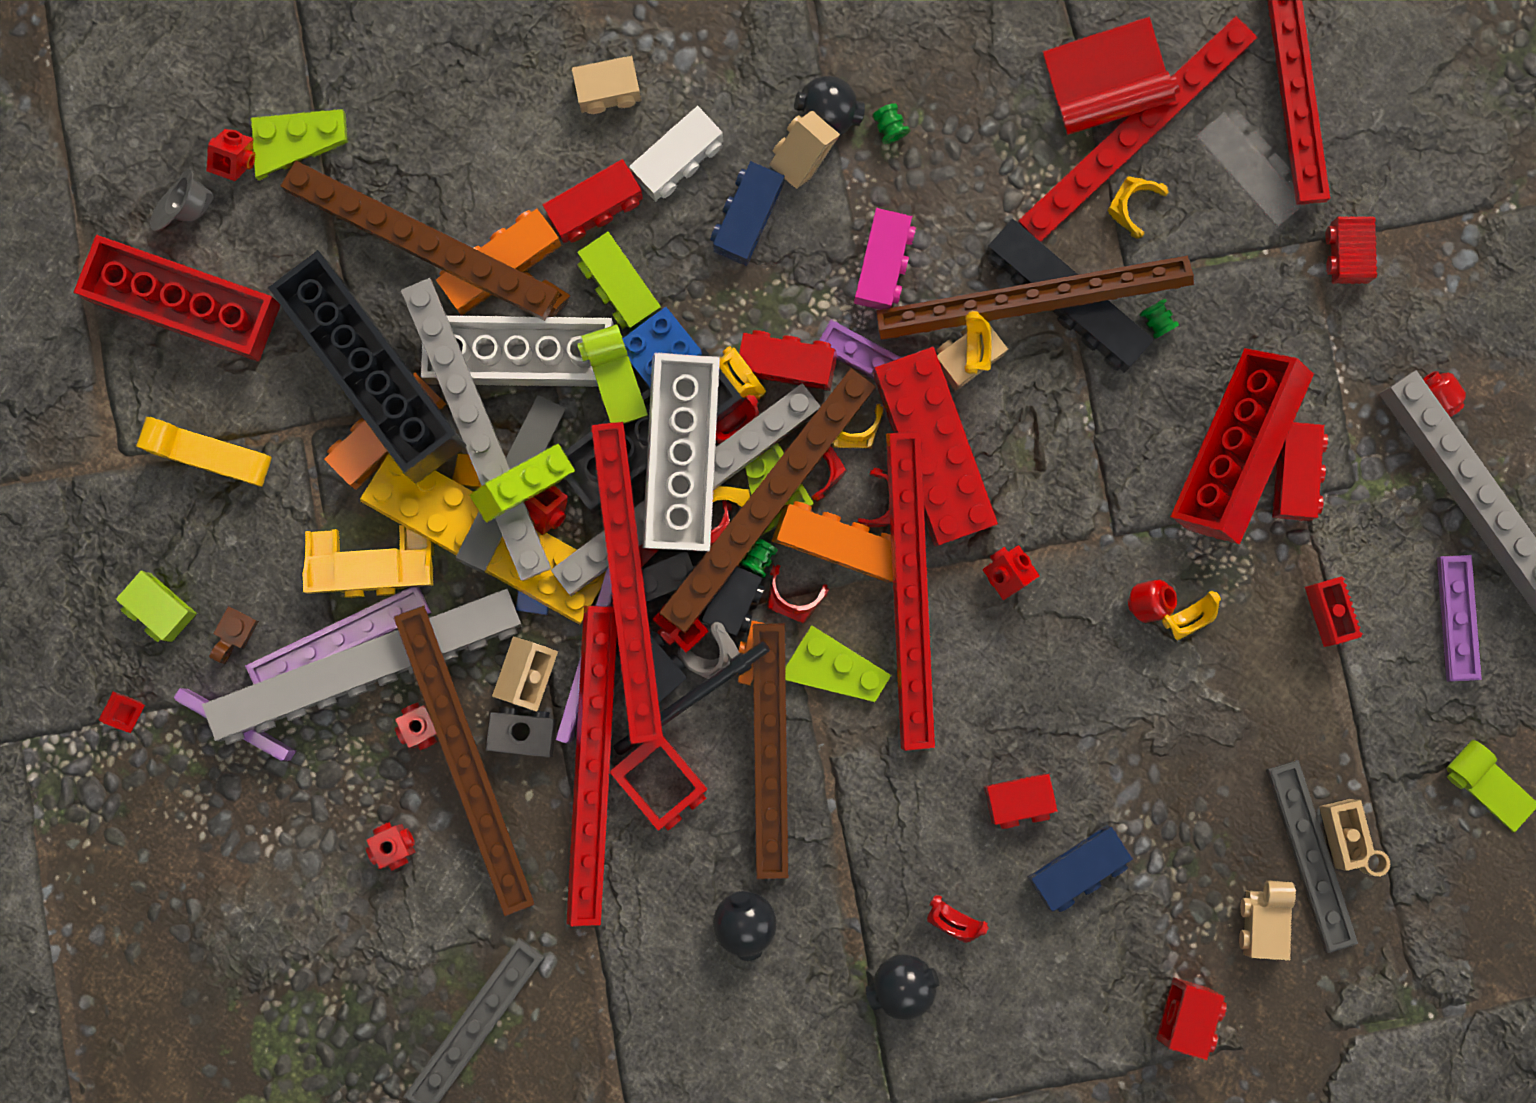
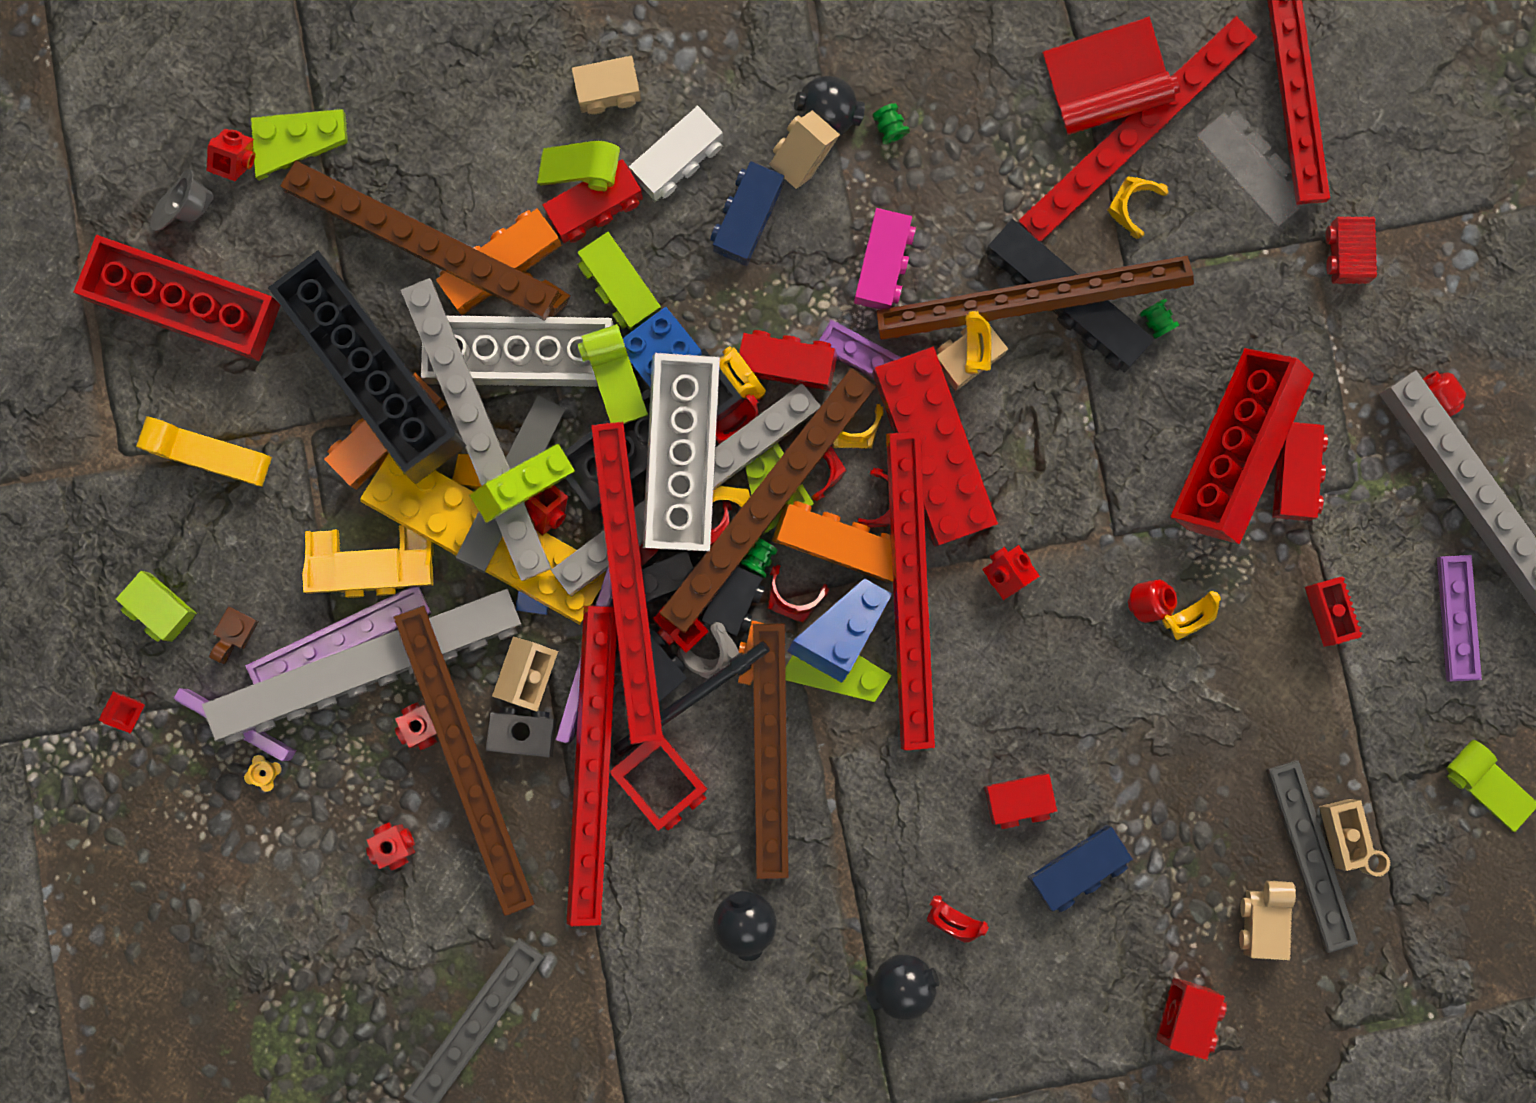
none -> yellow plate [244,755,282,792]
none -> lime door [537,141,620,191]
none -> wedge [787,578,892,683]

